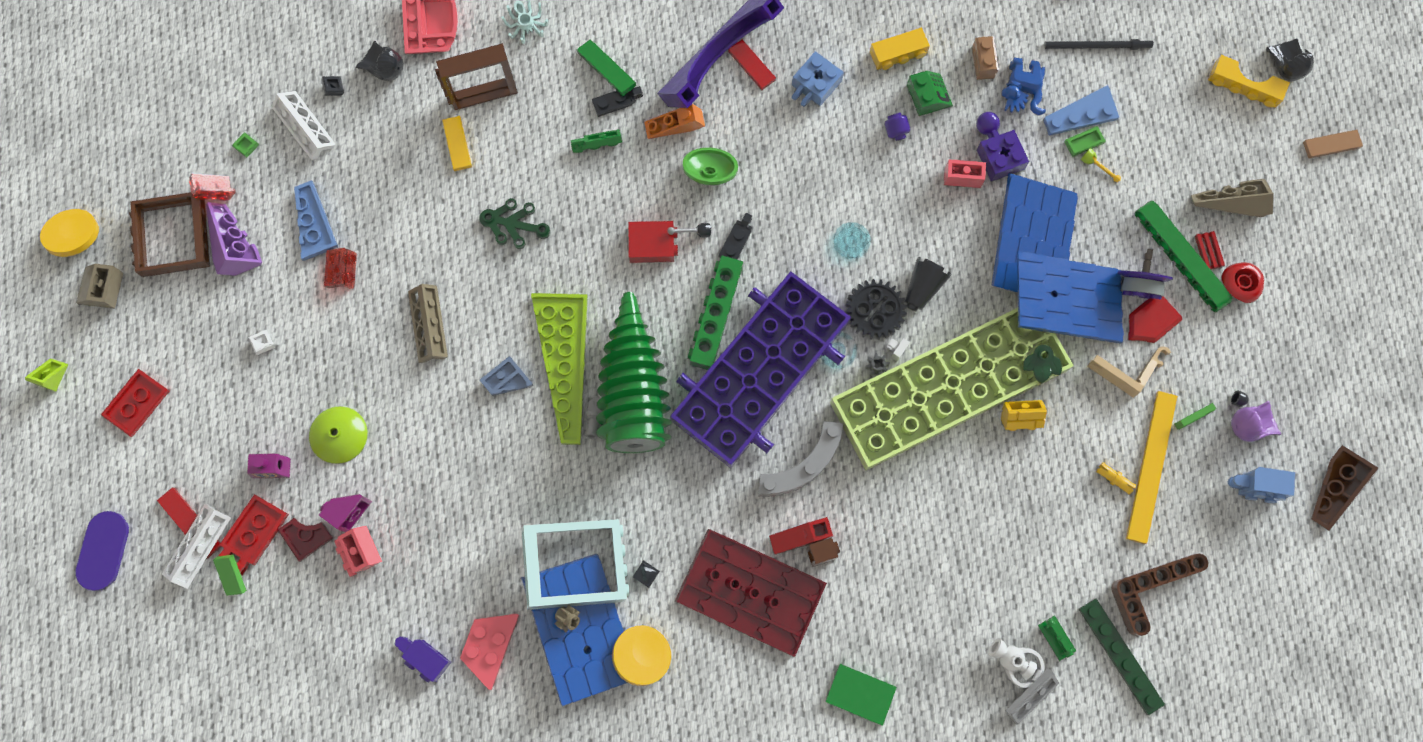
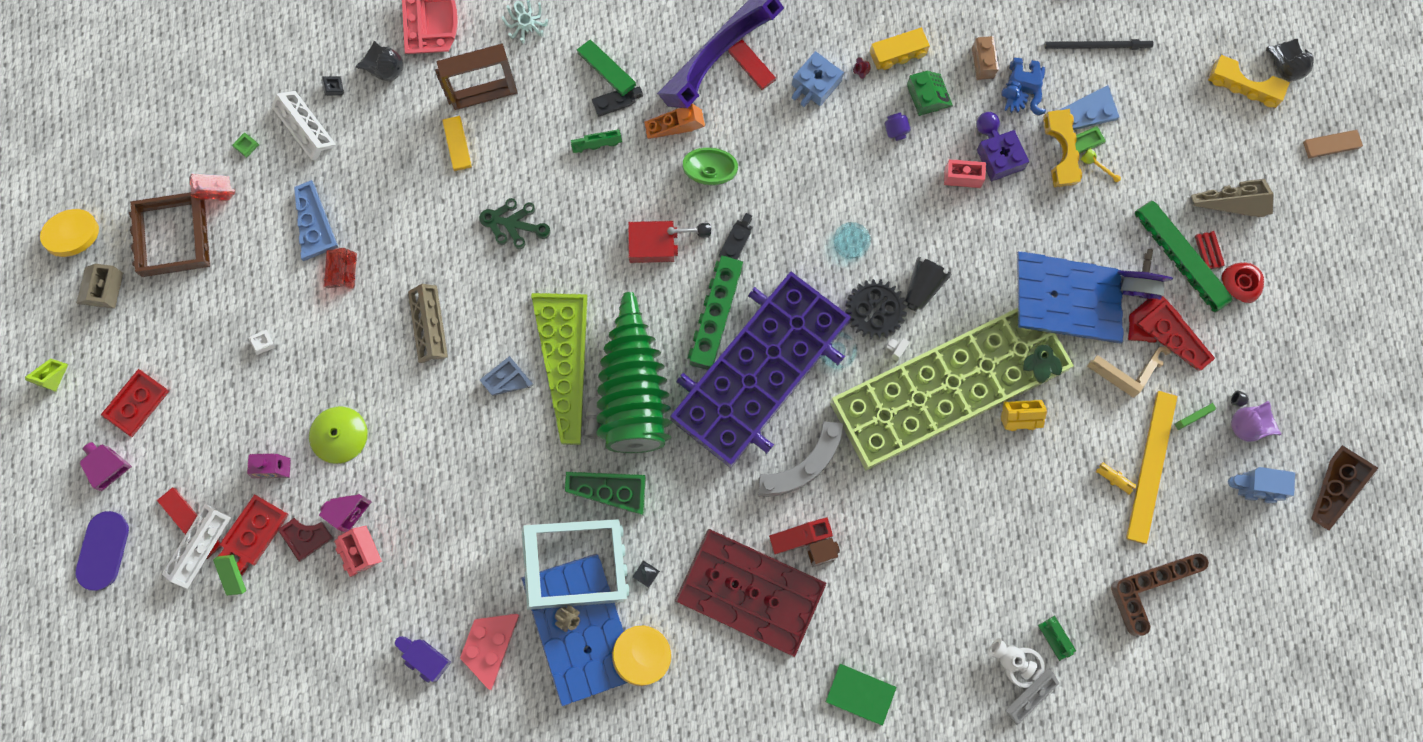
medium lavender wedge [206,202,262,276] -> none
dark grey gear [865,353,890,376] -> none
blue piece [991,173,1078,297] -> none
dark green plate [1079,598,1165,715] -> none
none -> magenta torso [80,442,132,491]
none -> green wedge [565,472,646,516]
none -> dark red plate [853,57,871,79]
none -> yellow arch [1043,109,1082,188]
none -> red wing [1136,300,1215,371]

